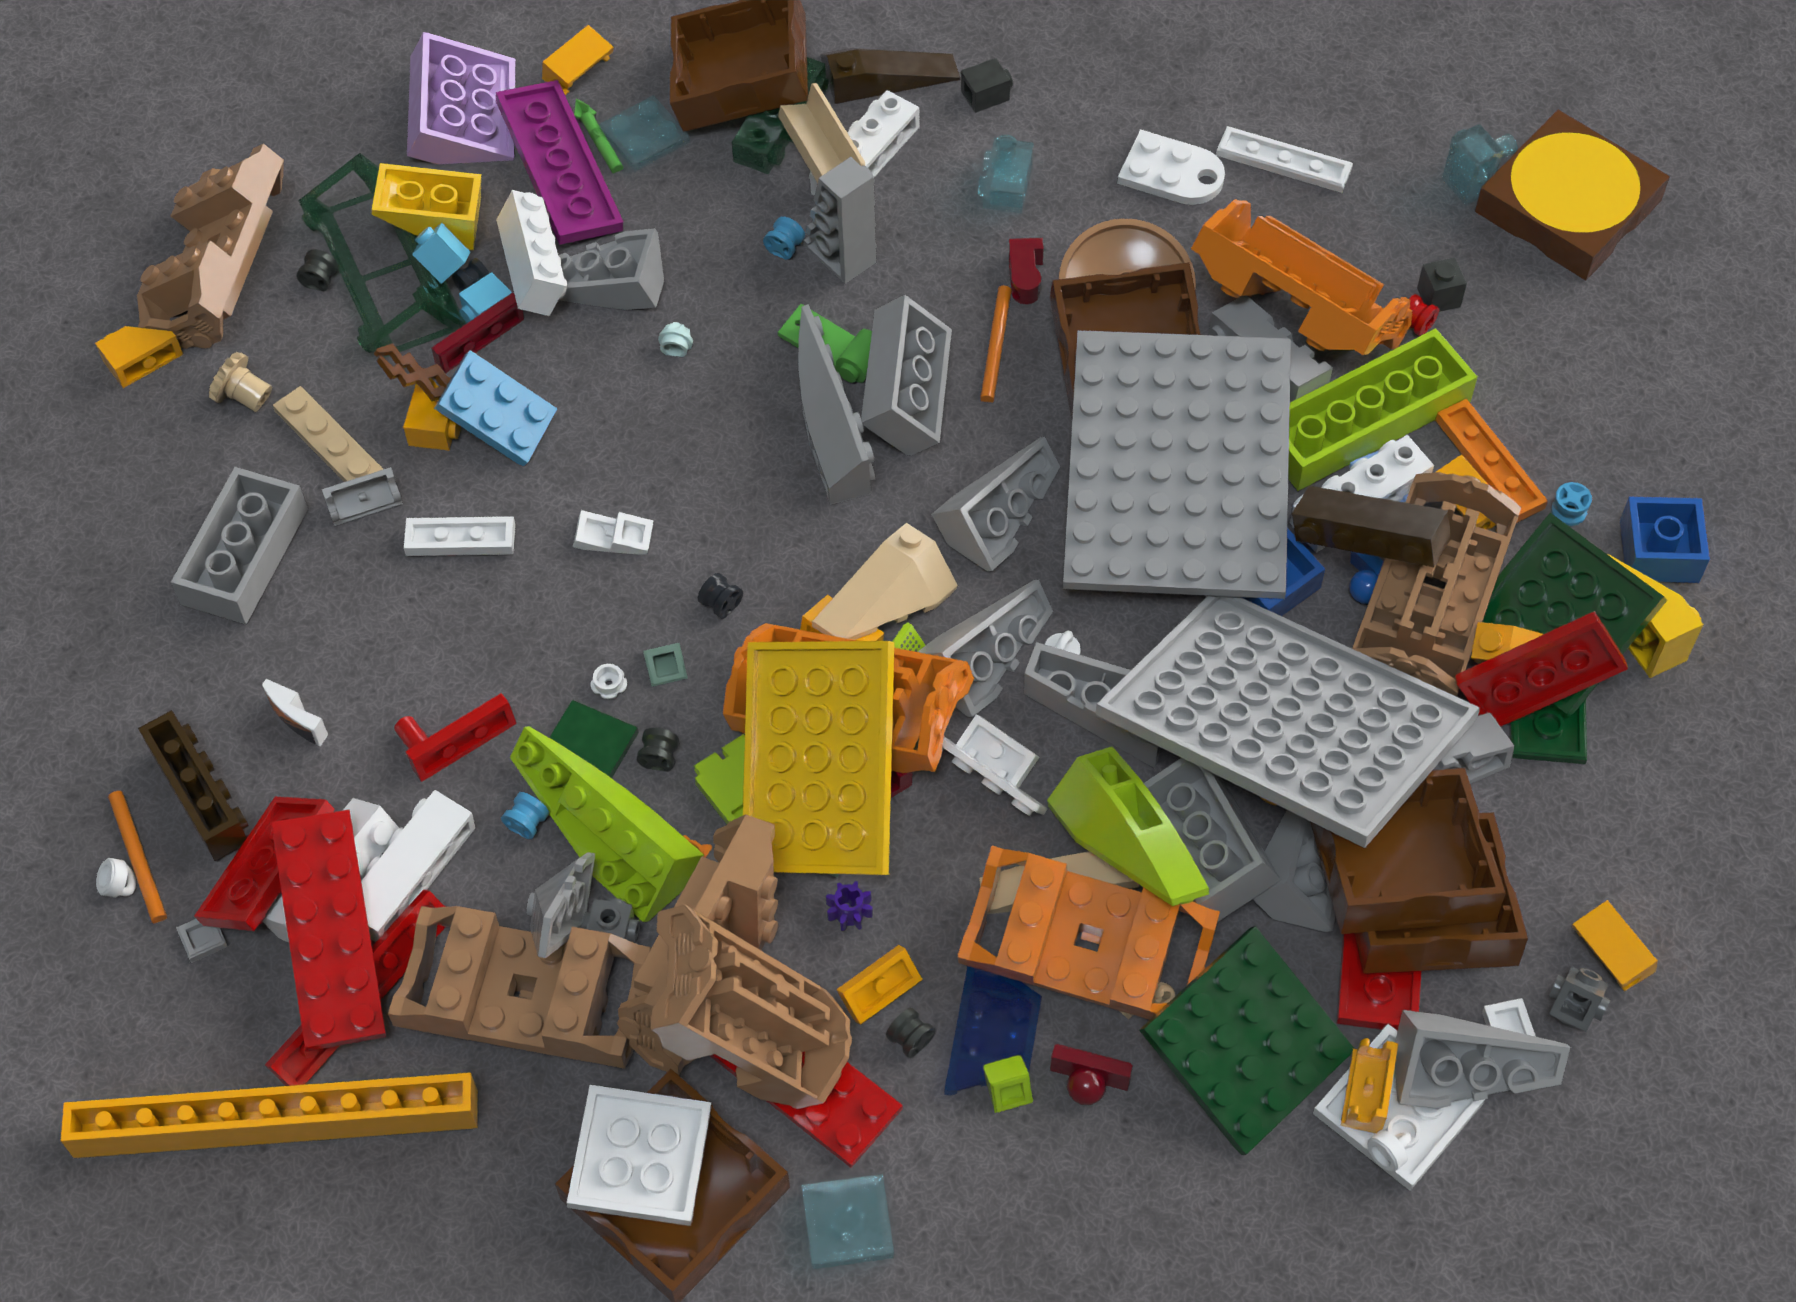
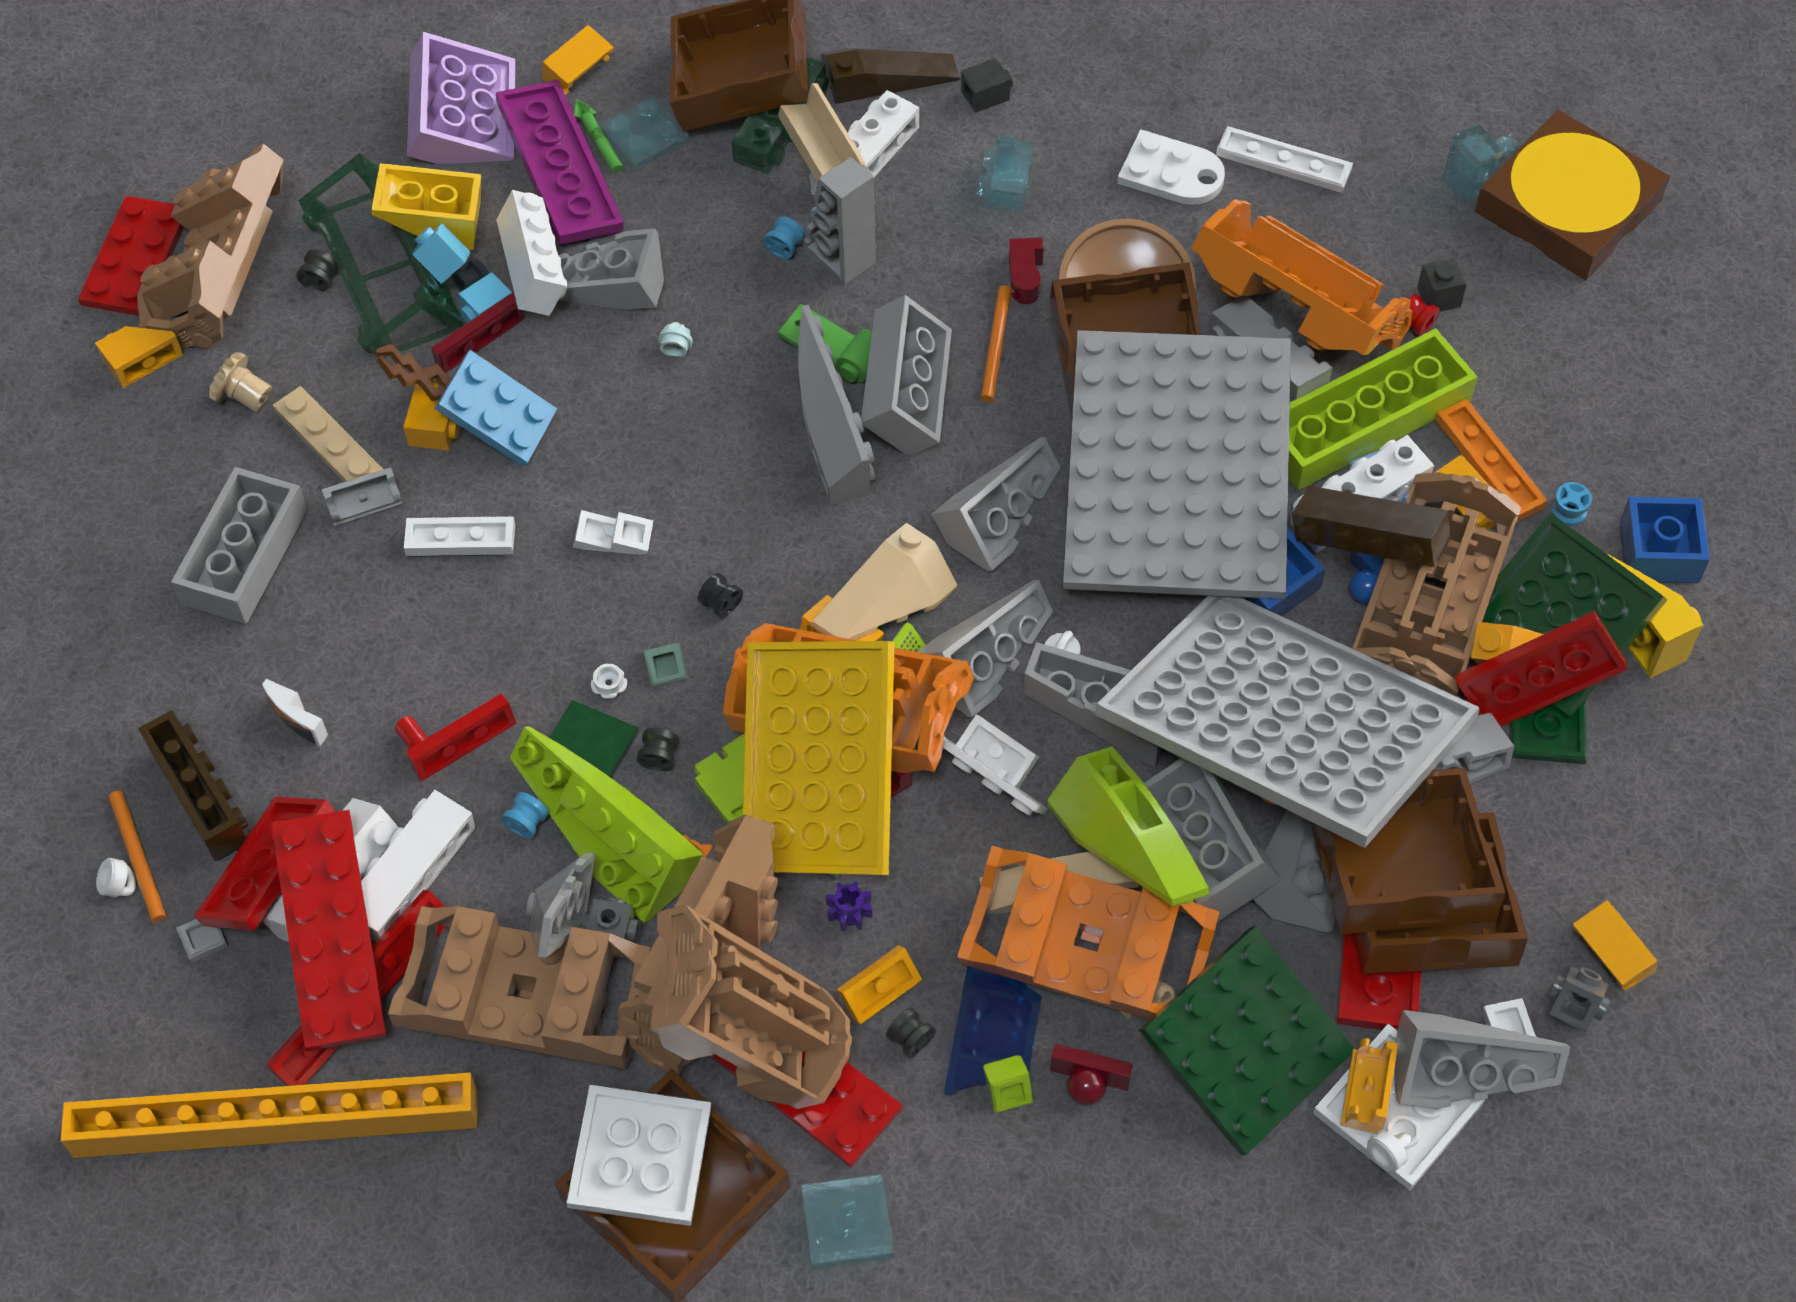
none -> red plate [78,196,184,316]

